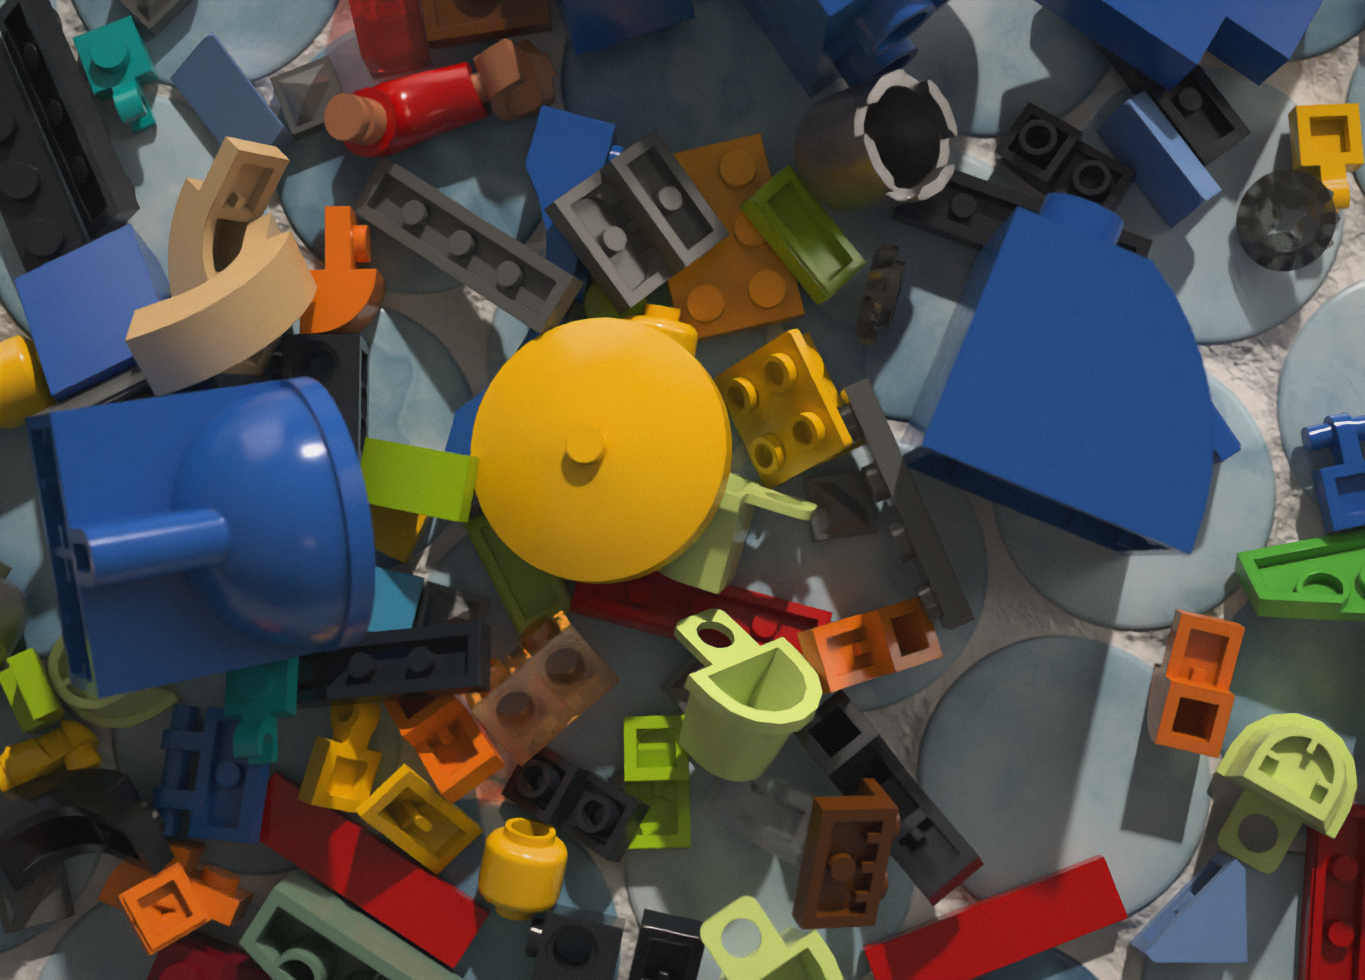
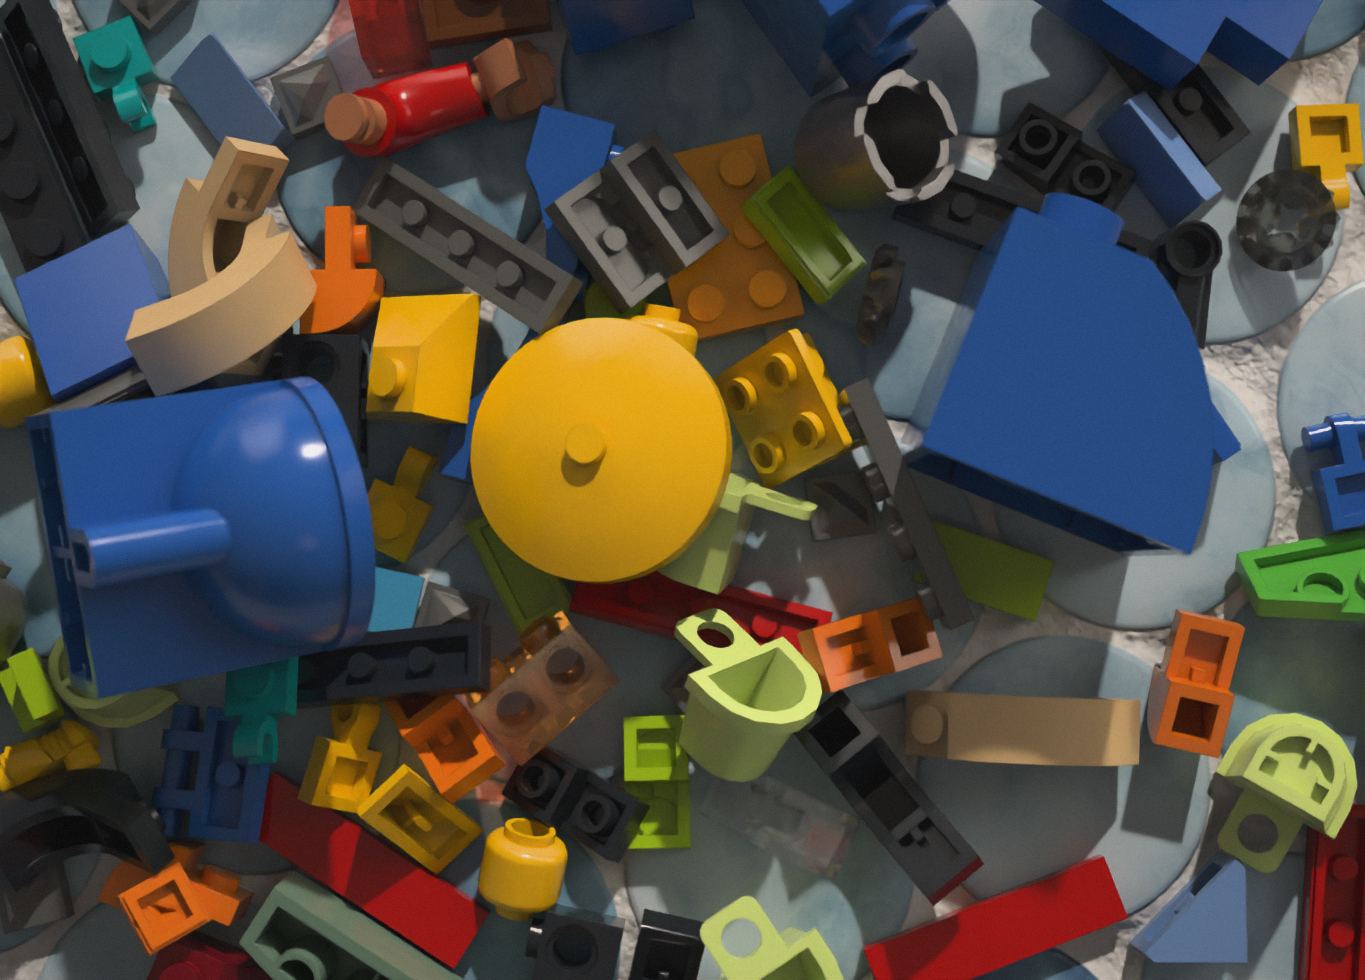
lime slope [360,437,479,523] -> none
reddish brown bracket [792,778,900,930] -> none
none -> yellow slope [365,293,482,424]
none -> tan arch [904,690,1140,766]
none -> lime tile [911,520,1055,622]
none -> black piece [1148,220,1223,351]

